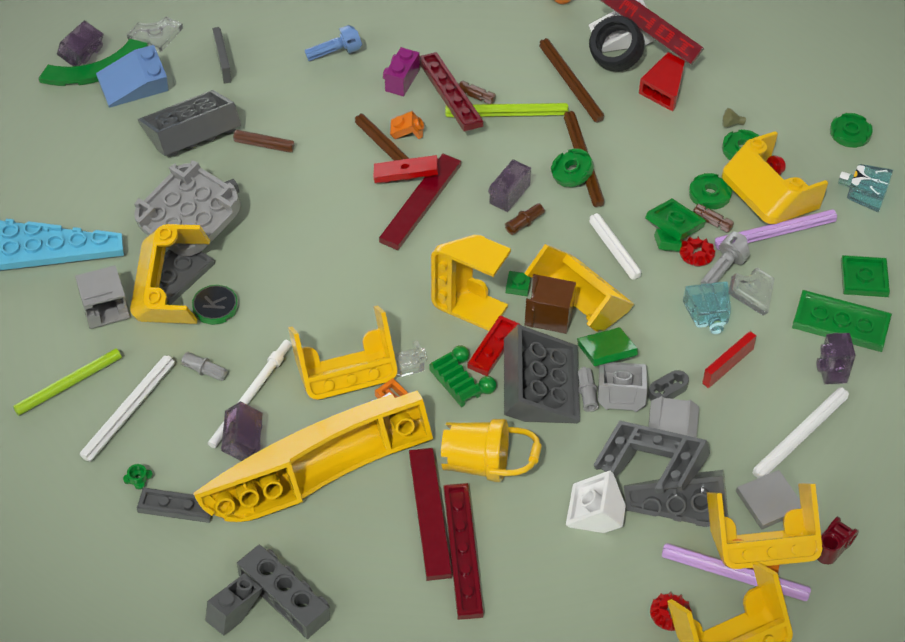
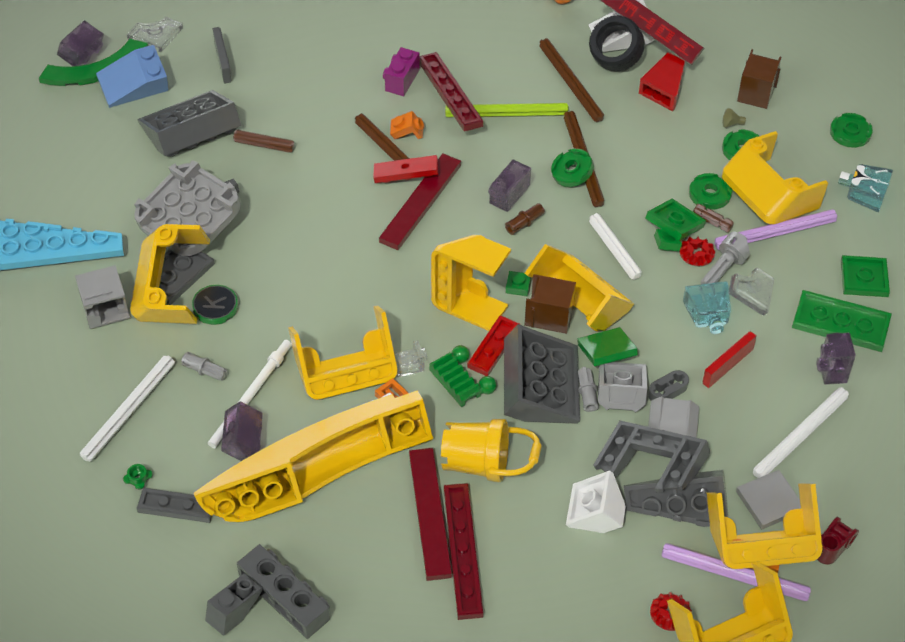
lime piece [13,348,122,416] -> none
medium blue piece [304,25,362,61] -> none
reddish brown axle [459,81,496,104] -> none
red plate [767,155,786,175] -> none
none -> reddish brown piece [737,49,782,109]

